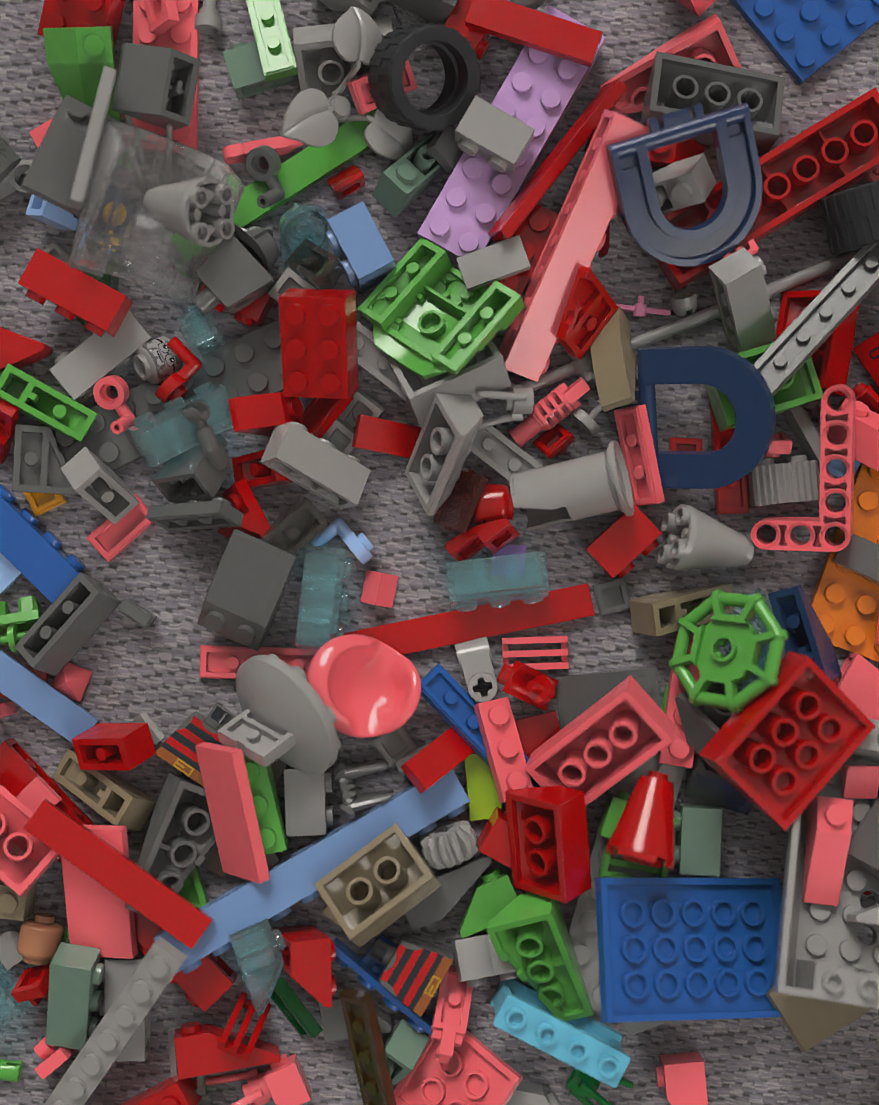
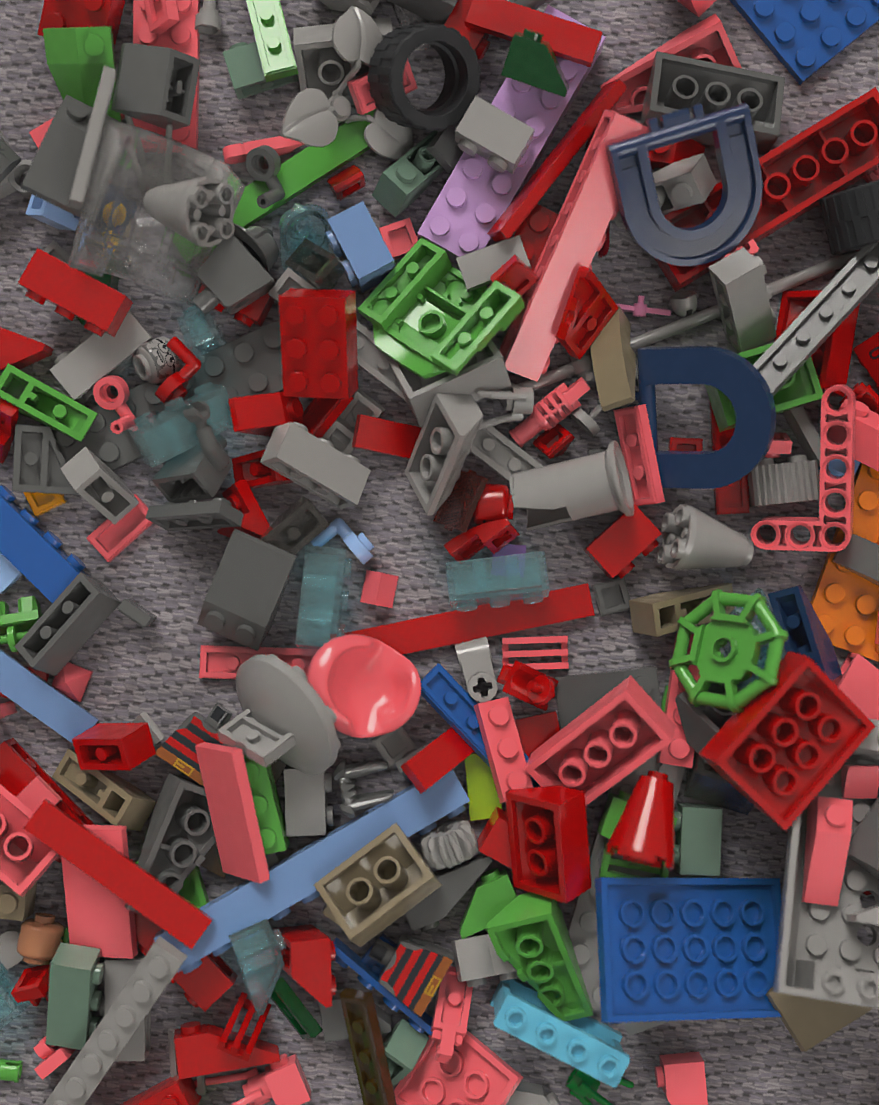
none -> coral plate [379,217,418,260]
none -> red tile [490,255,539,296]
none -> dark green slope [501,28,570,97]

